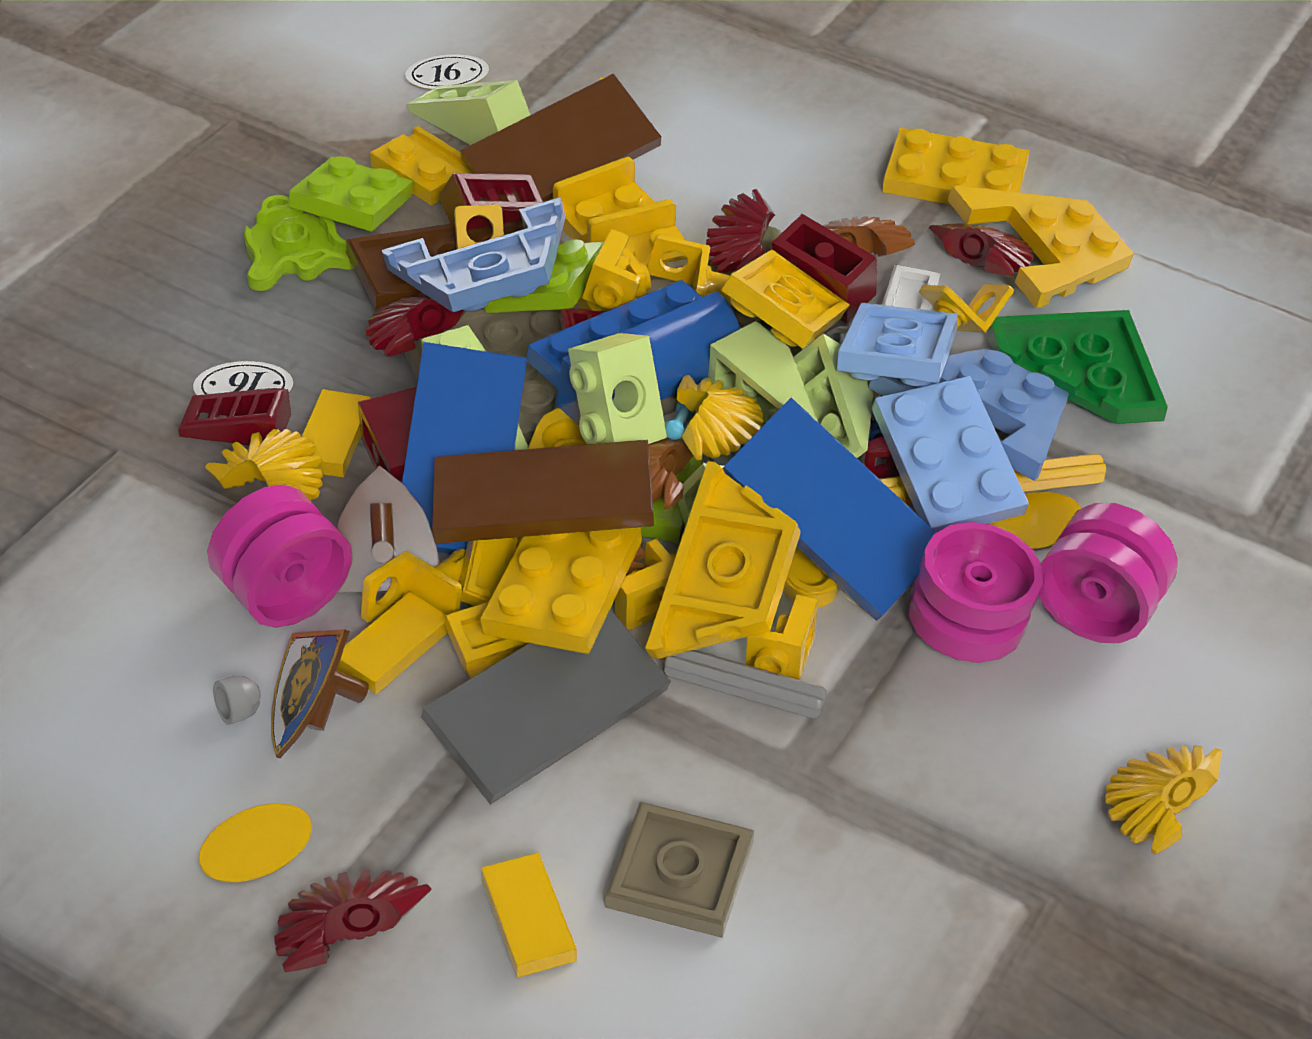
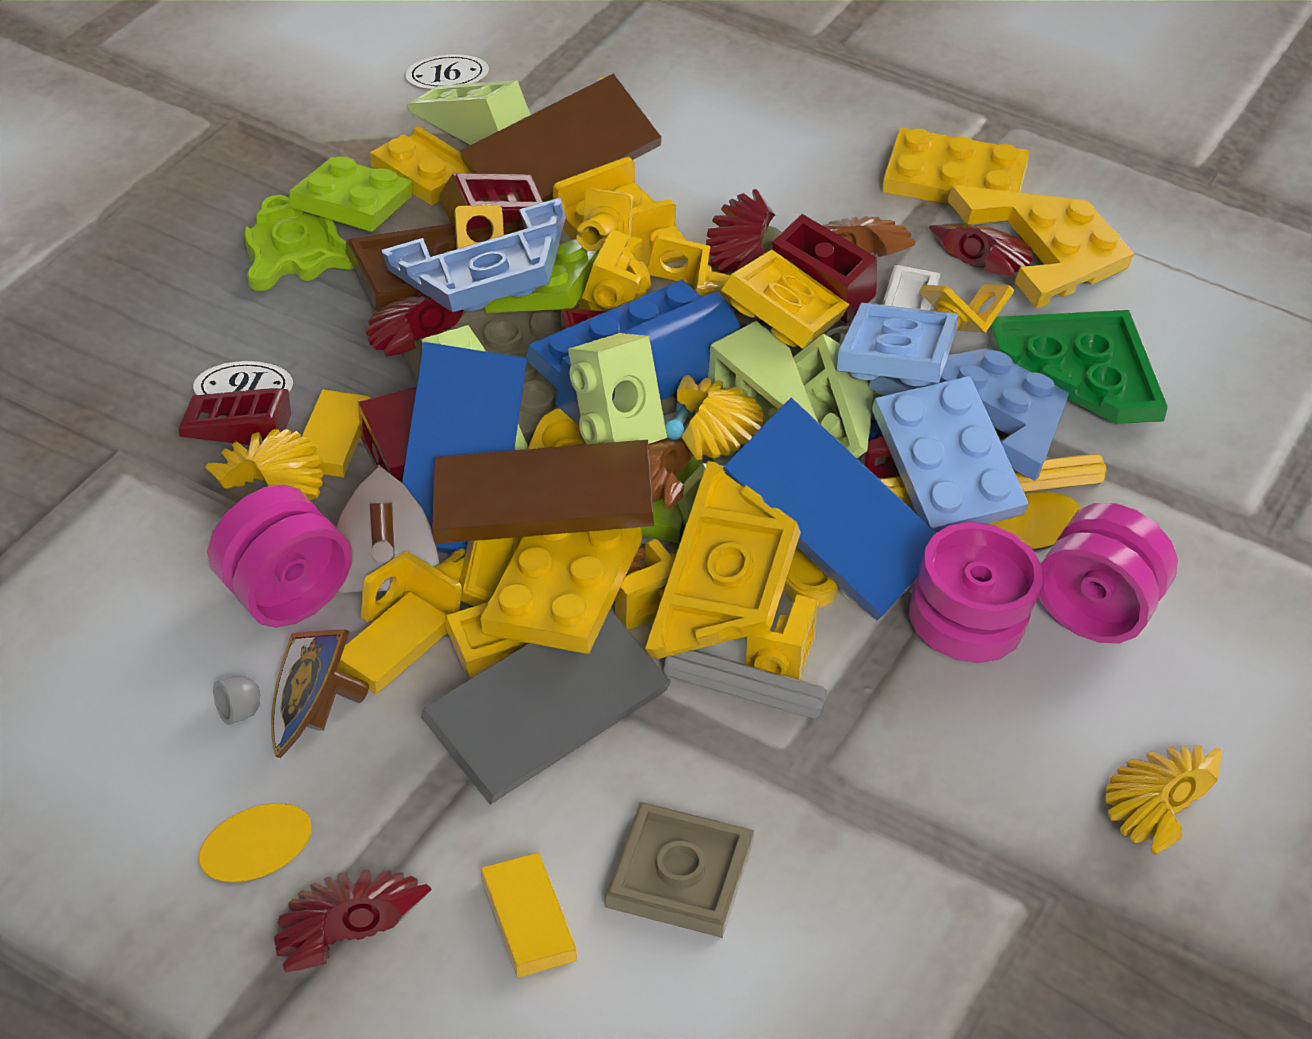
none -> yellow bracket [576,188,642,254]

